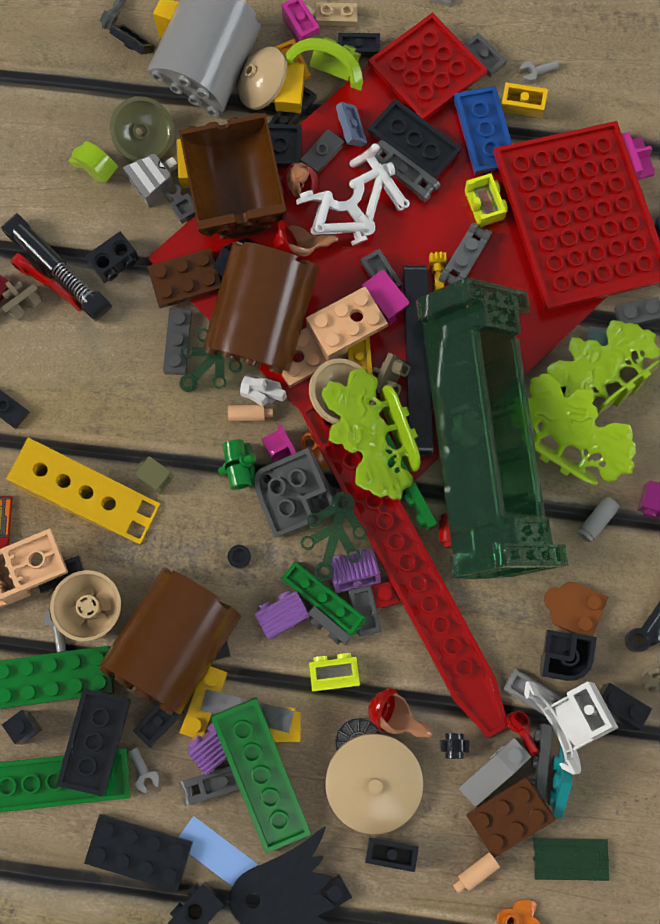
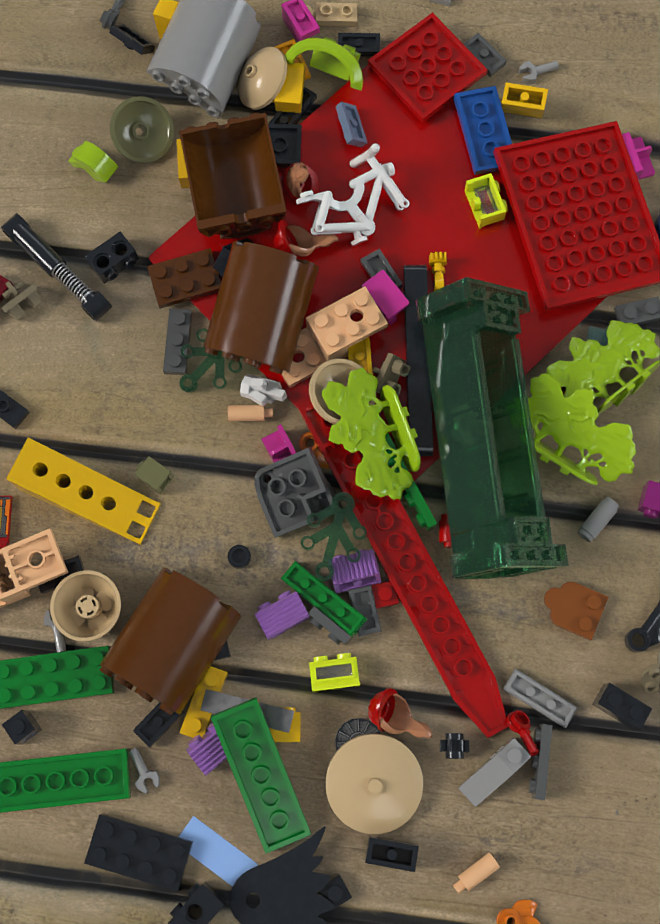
red piece [10,253,82,311] -> none
black plate [56,688,131,797] -> none
light grey torso [123,154,178,207] -> none
dark grey plate [165,183,195,224] -> none
dark grey plate [179,766,239,806] -> none
green pin [218,439,256,490] -> none
dark grey plate [301,129,345,175] -> none
black plate [368,99,462,180] -> none
dark grey plate [375,140,440,202] -> none
dark grey plate [438,222,492,291] -> none
reddish brown plate [466,775,556,858] -> none
white piece [524,681,618,775] -> none
clear green piece [533,838,609,881] -> none
black brick [540,630,597,681] -> none
teal plate [548,746,572,818] -> none

